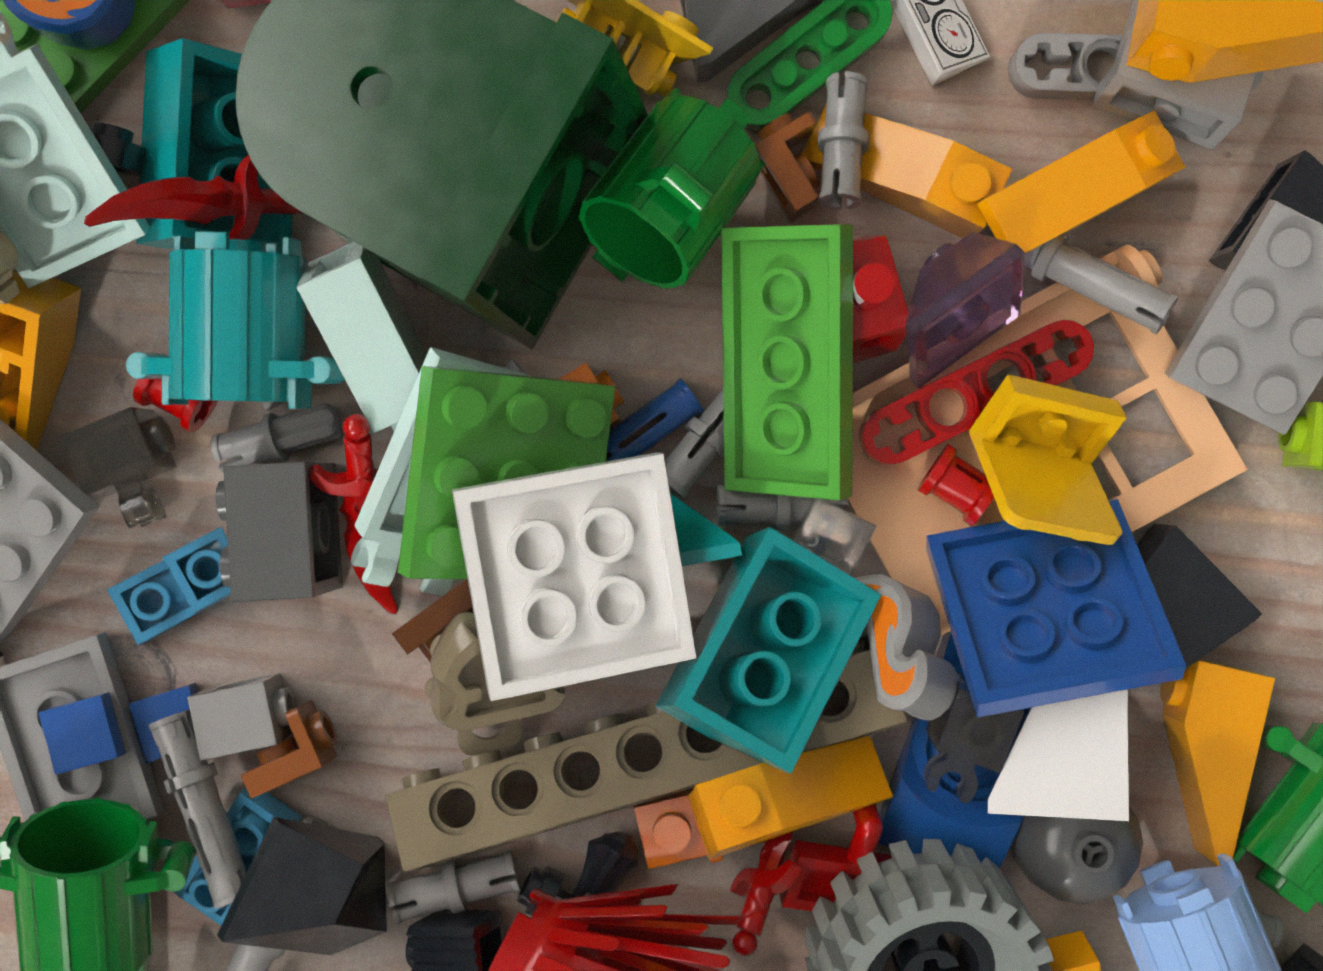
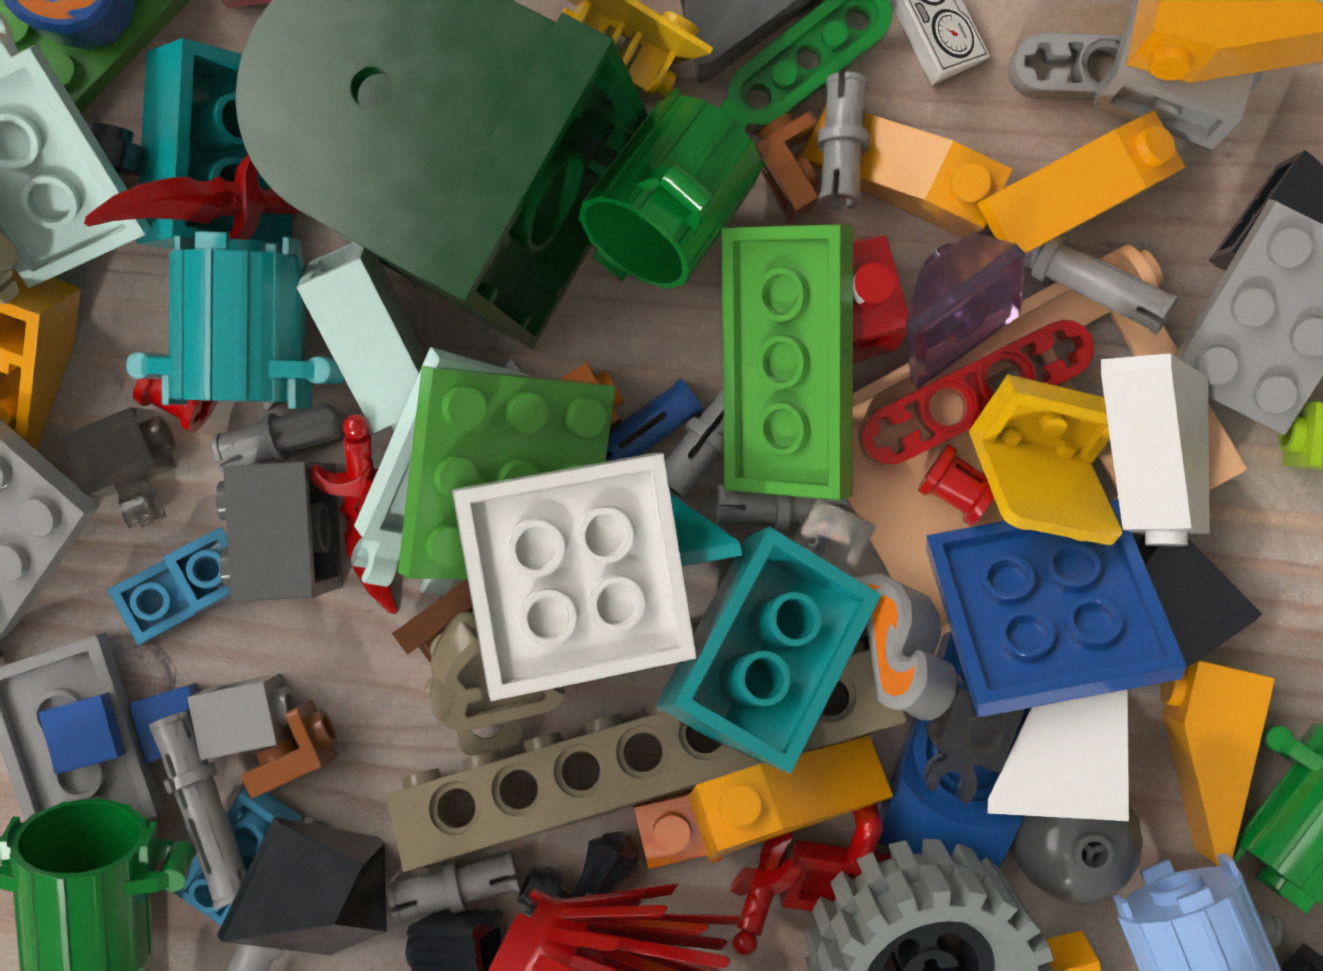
none -> white slope [1101,353,1210,547]

